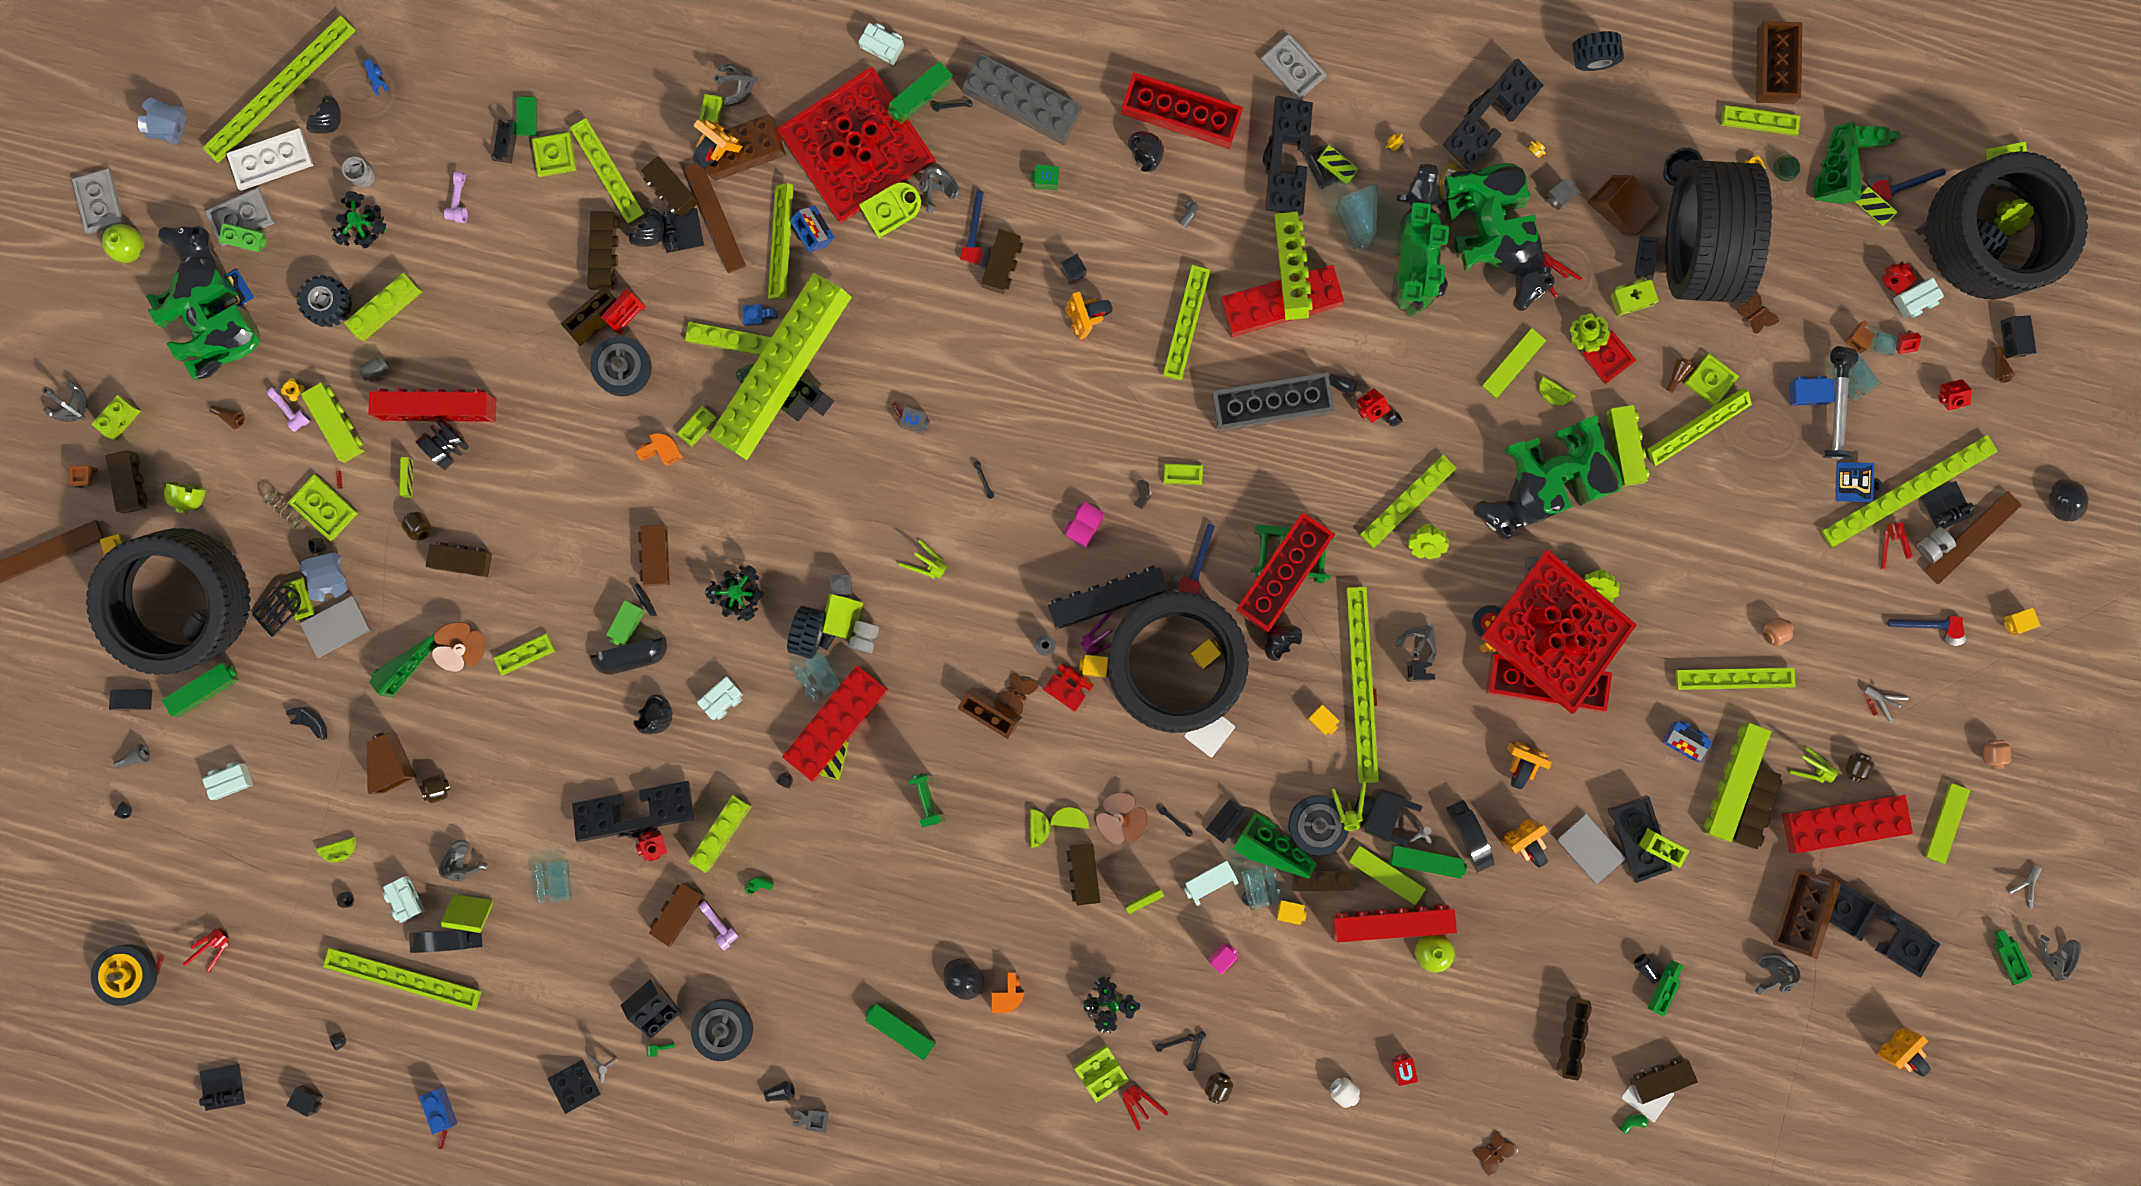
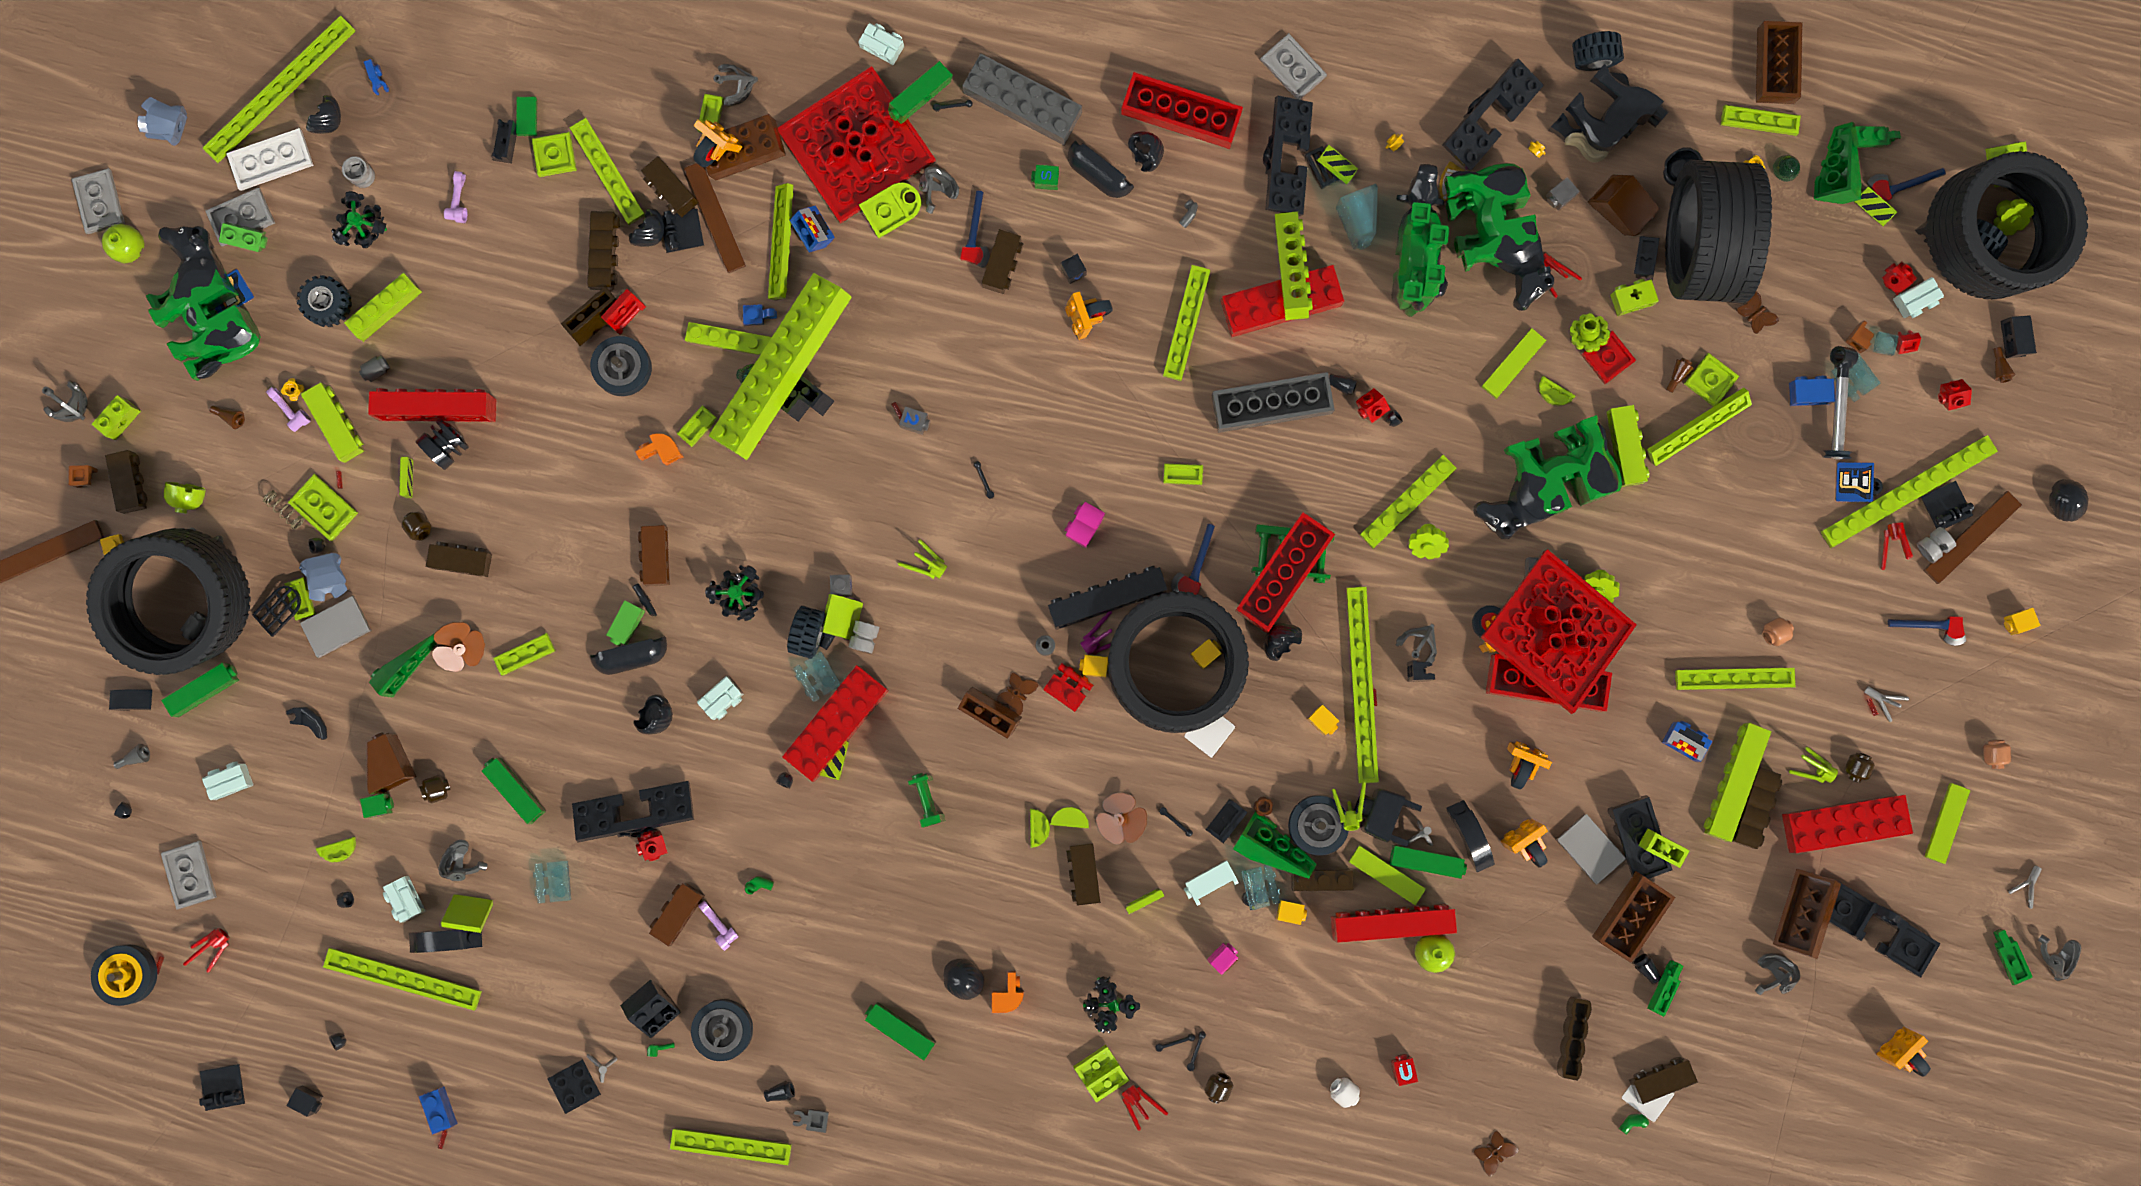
lime brick [689,795,752,873] -> none
clear smoke arm [1134,480,1152,510] -> none
none -> light grey tile [161,841,217,910]
none -> green brick [360,794,394,818]
none -> green brick [482,758,546,824]
none -> lime plate [670,1128,792,1165]
none -> black brick [1068,140,1134,198]
none -> reddish brown plate [1254,797,1273,816]
none -> black piece [1548,64,1669,162]
none -> reddish brown brick [1592,871,1676,963]

